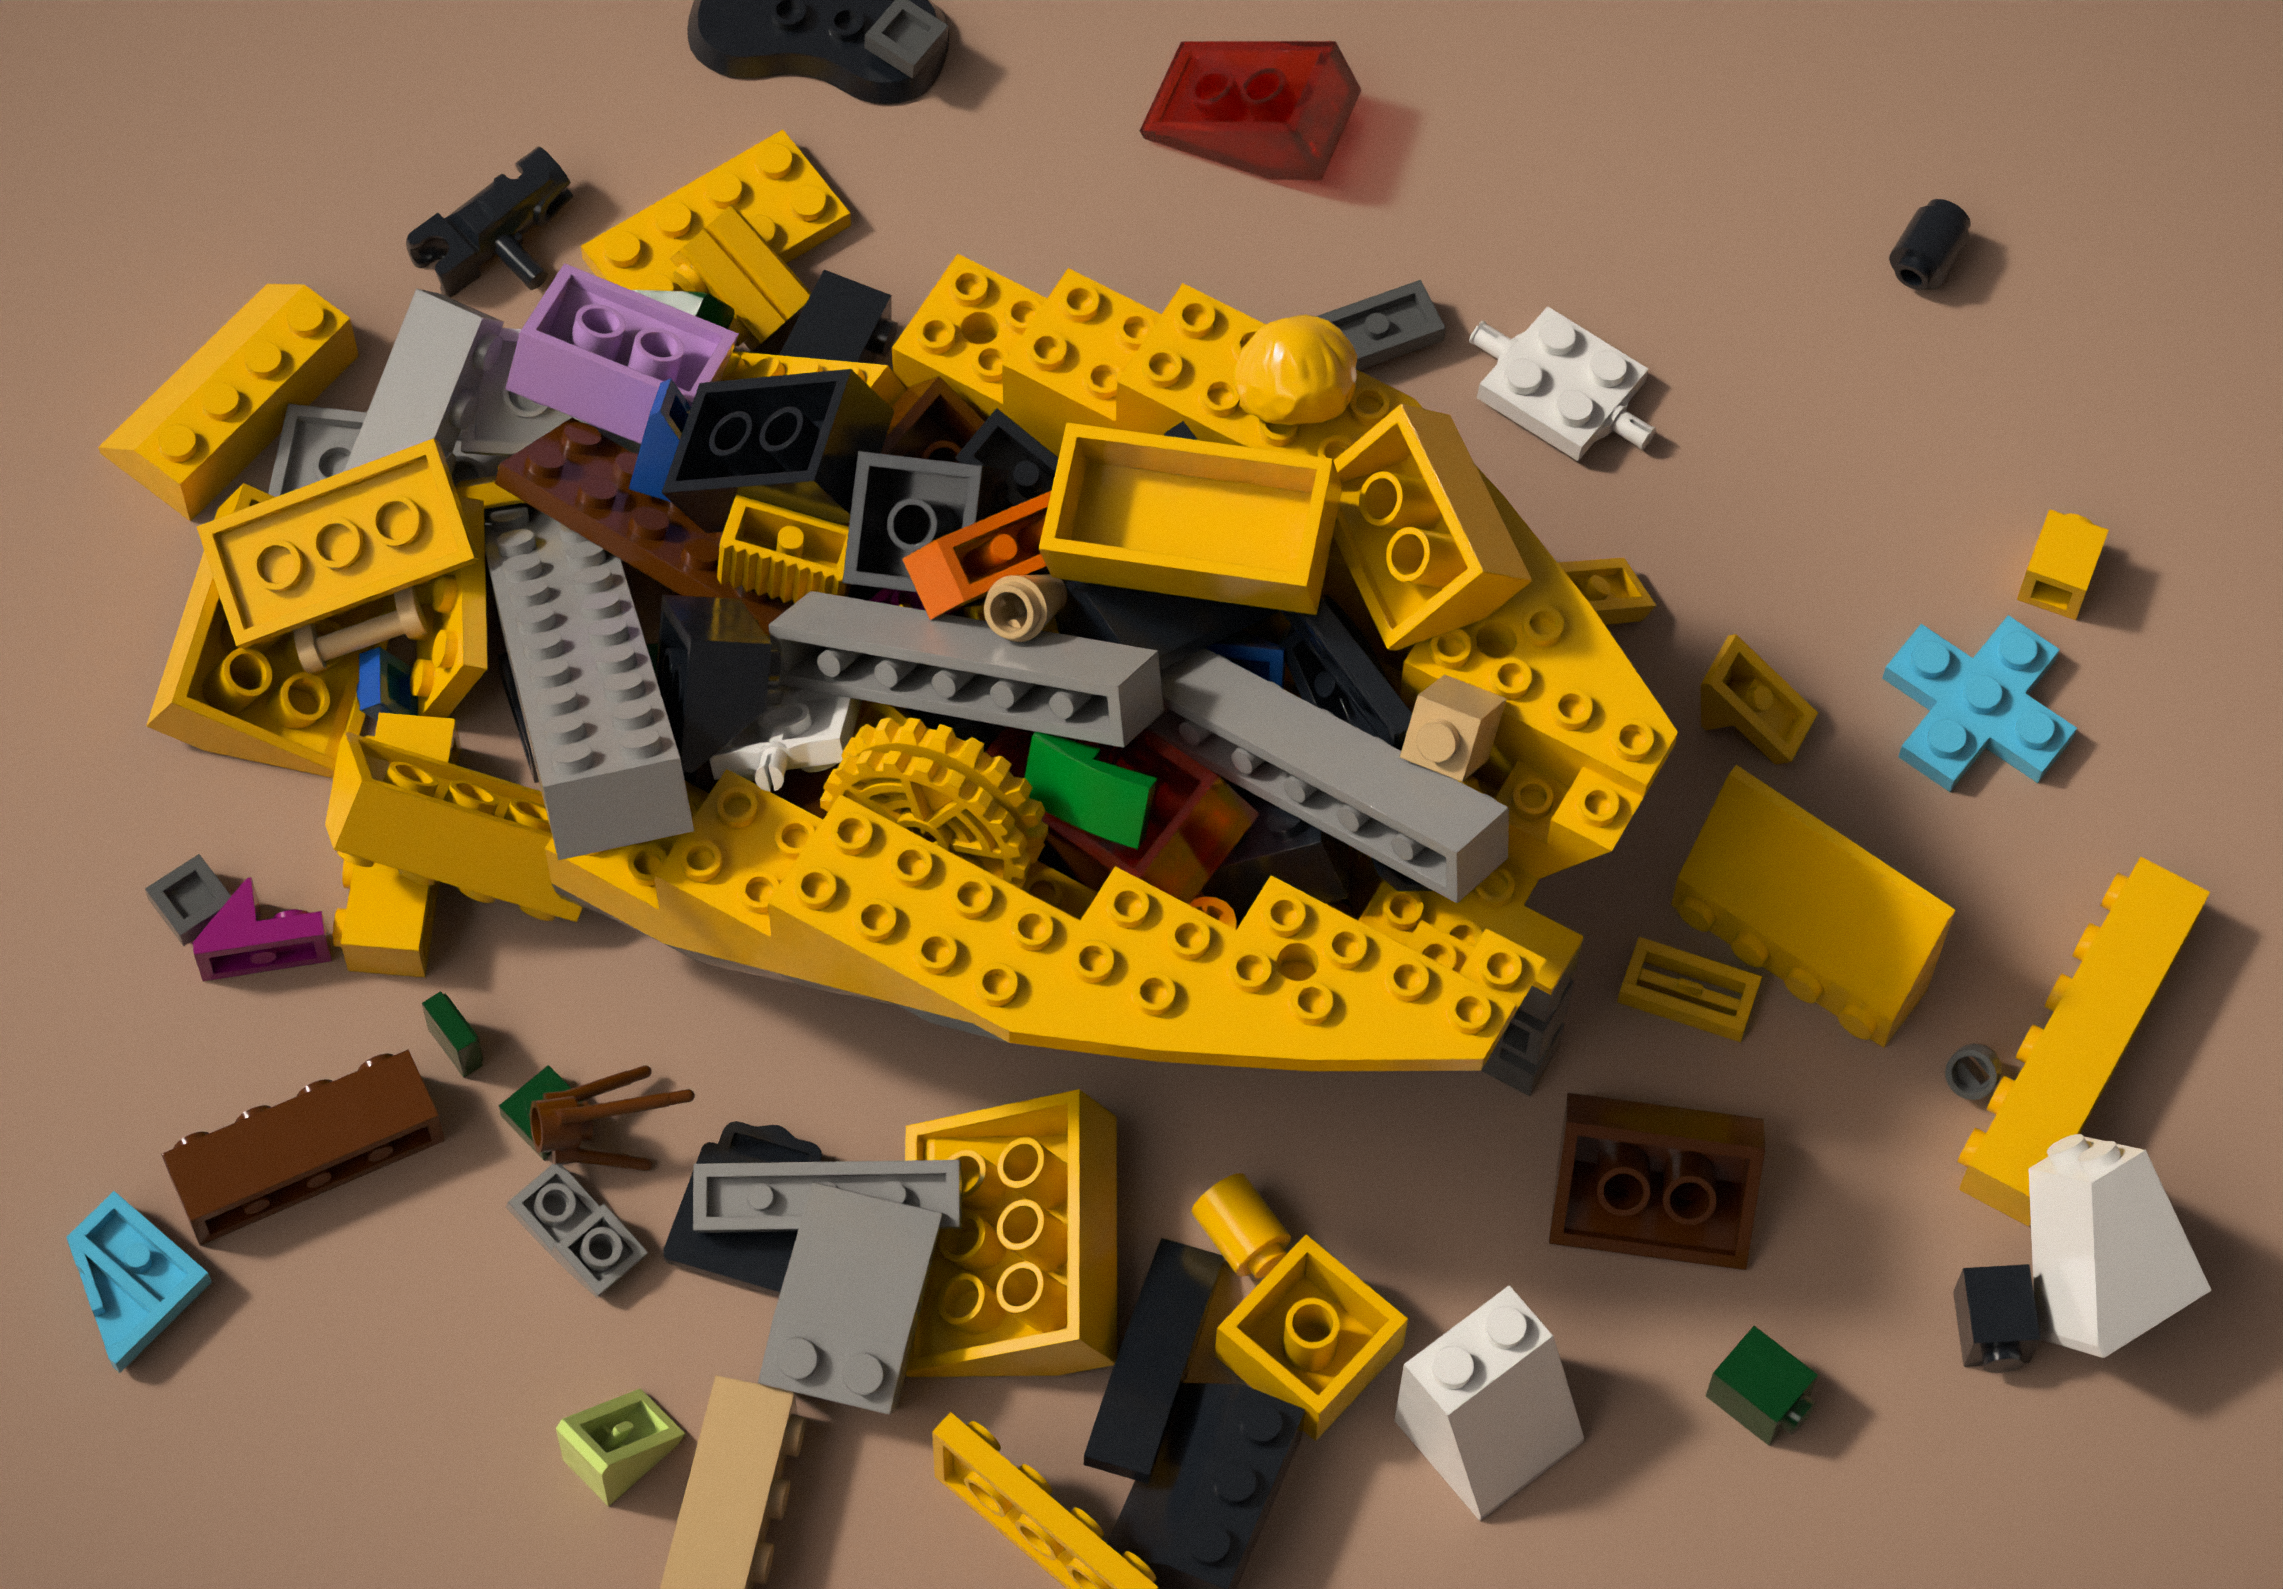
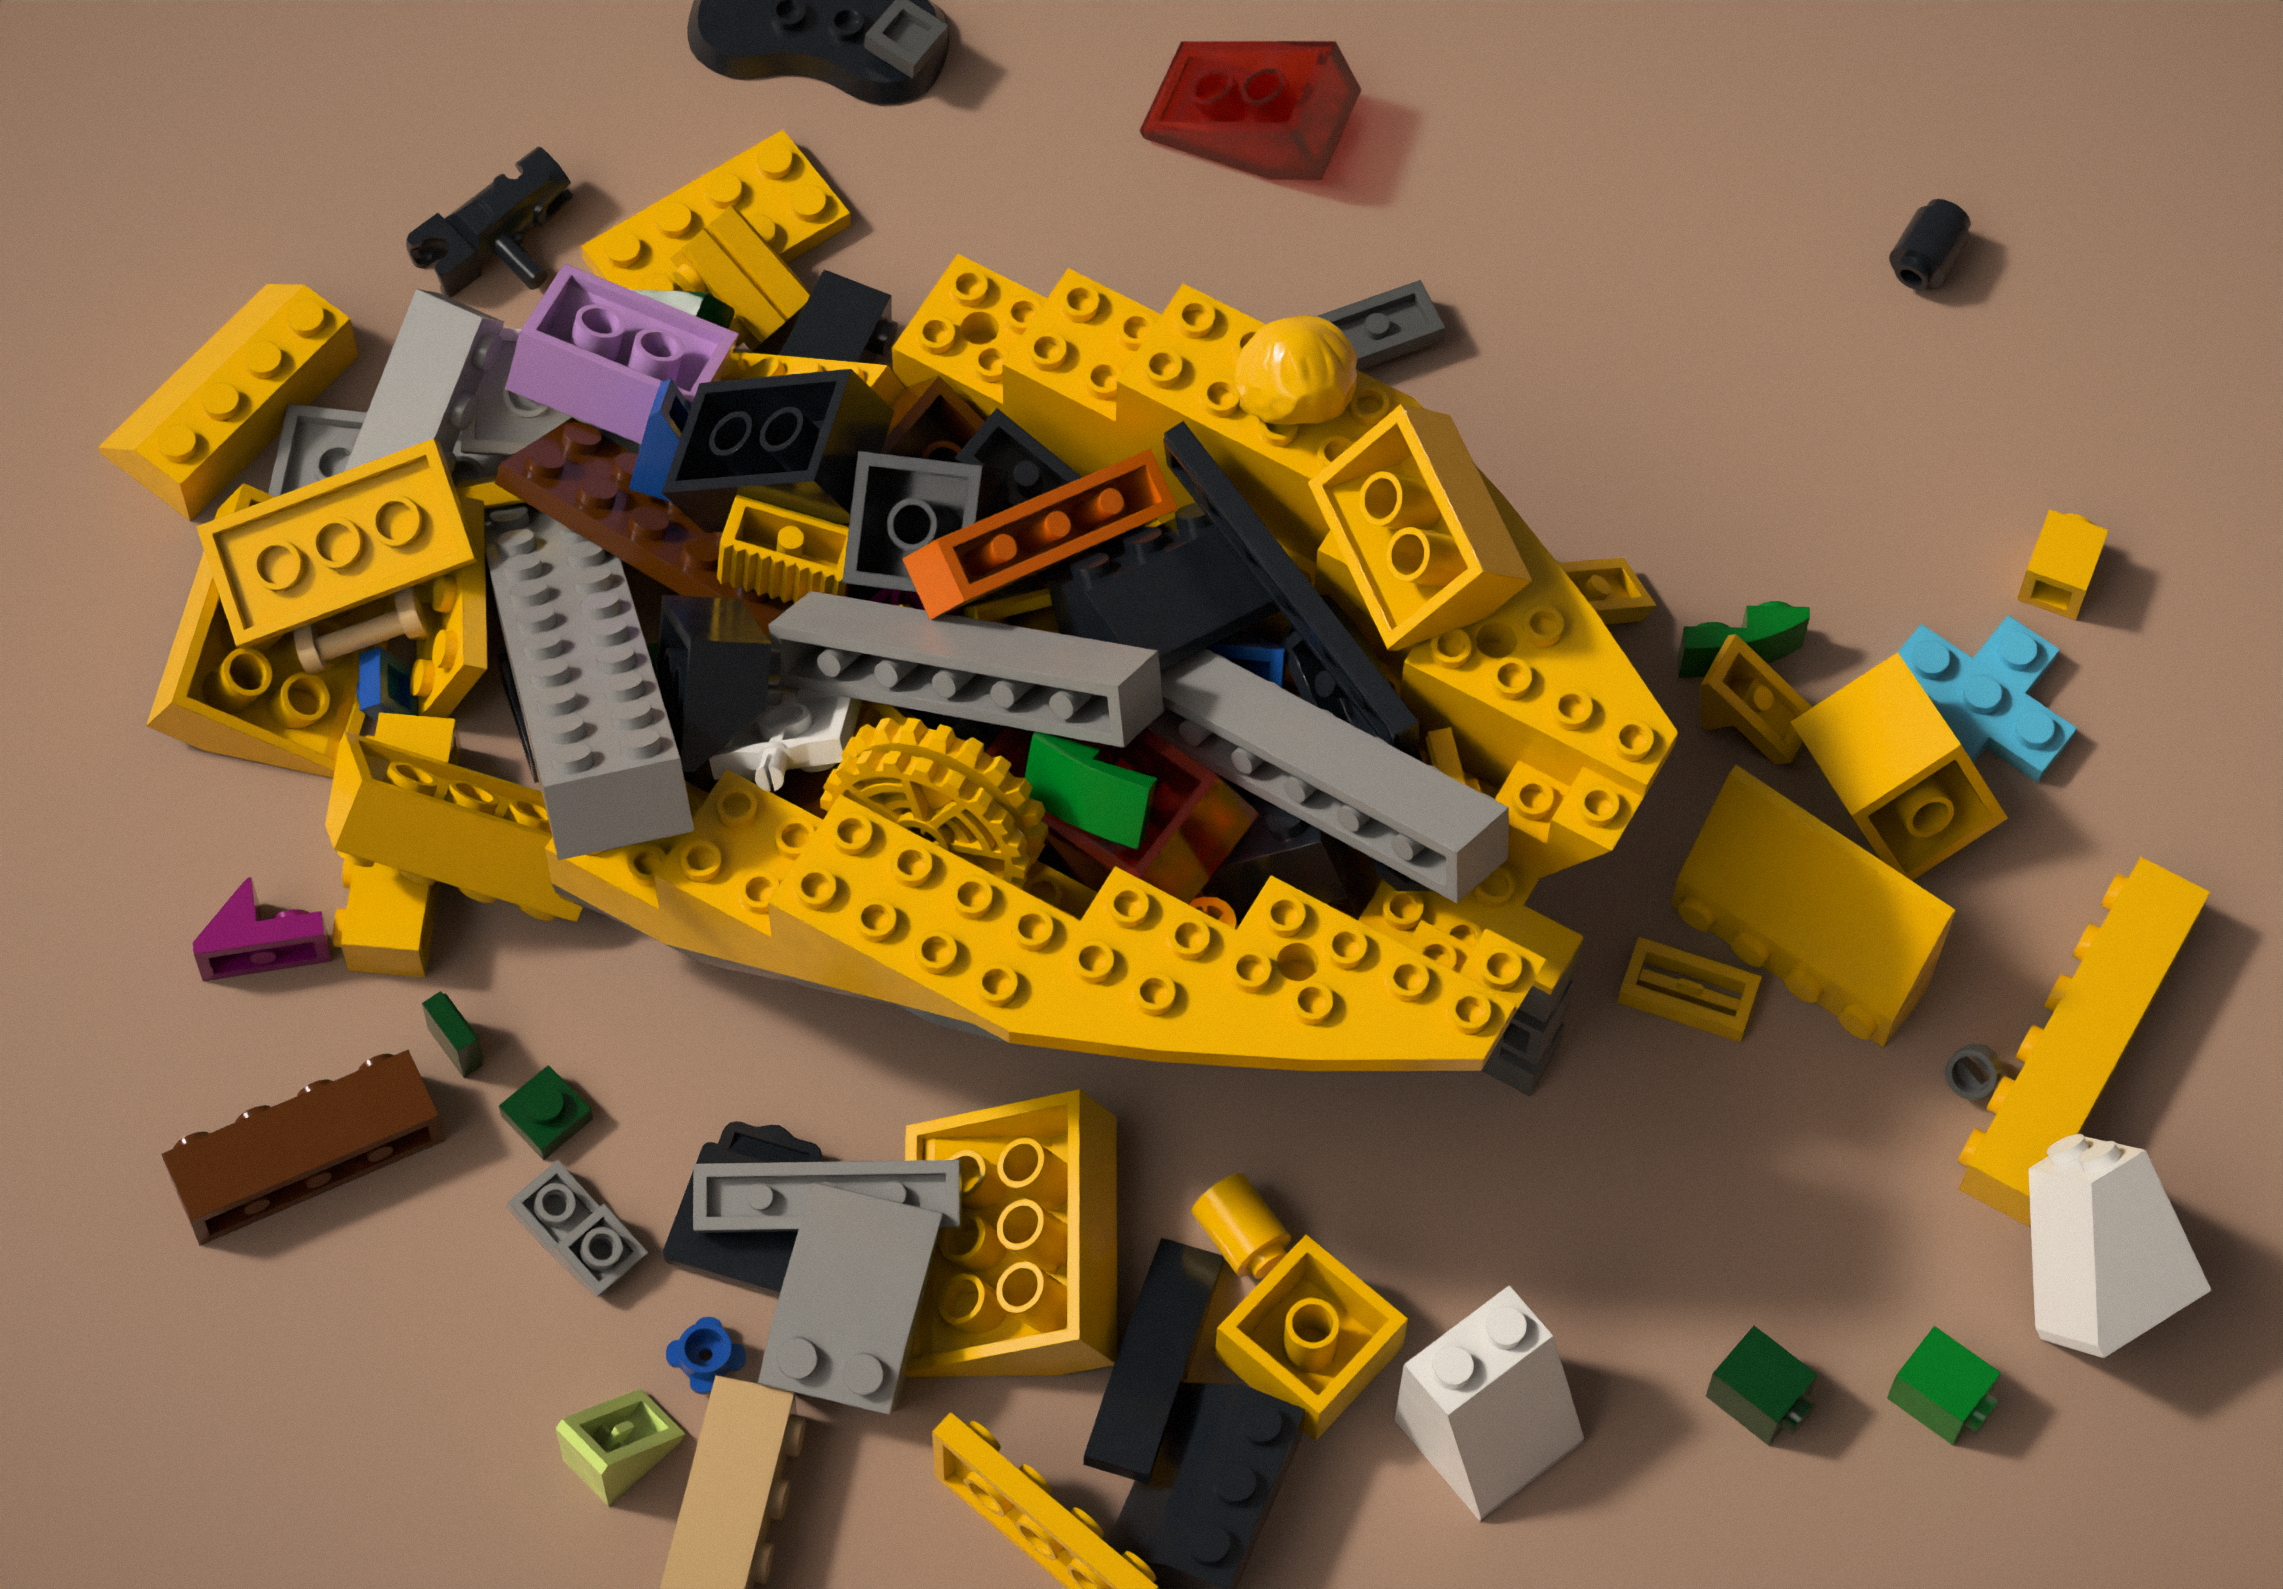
medium azure wing [66,1191,212,1373] -> none
dark grey plate [145,854,231,946] -> none
reddish brown plant [530,1065,695,1171] -> none
tan cone [984,574,1067,642] -> none
yellow piece [1039,423,1342,615] -> none
tan brick [1399,674,1507,782] -> none
white plate [1469,306,1656,461] -> none
reddish brown slope [1549,1093,1766,1270] -> none
black brick [1953,1264,2041,1373] -> none
none -> blue plate [666,1317,746,1395]
none -> green slope [1678,601,1810,678]
none -> yellow slope [1791,652,2008,881]
none -> green brick [1887,1326,2001,1445]

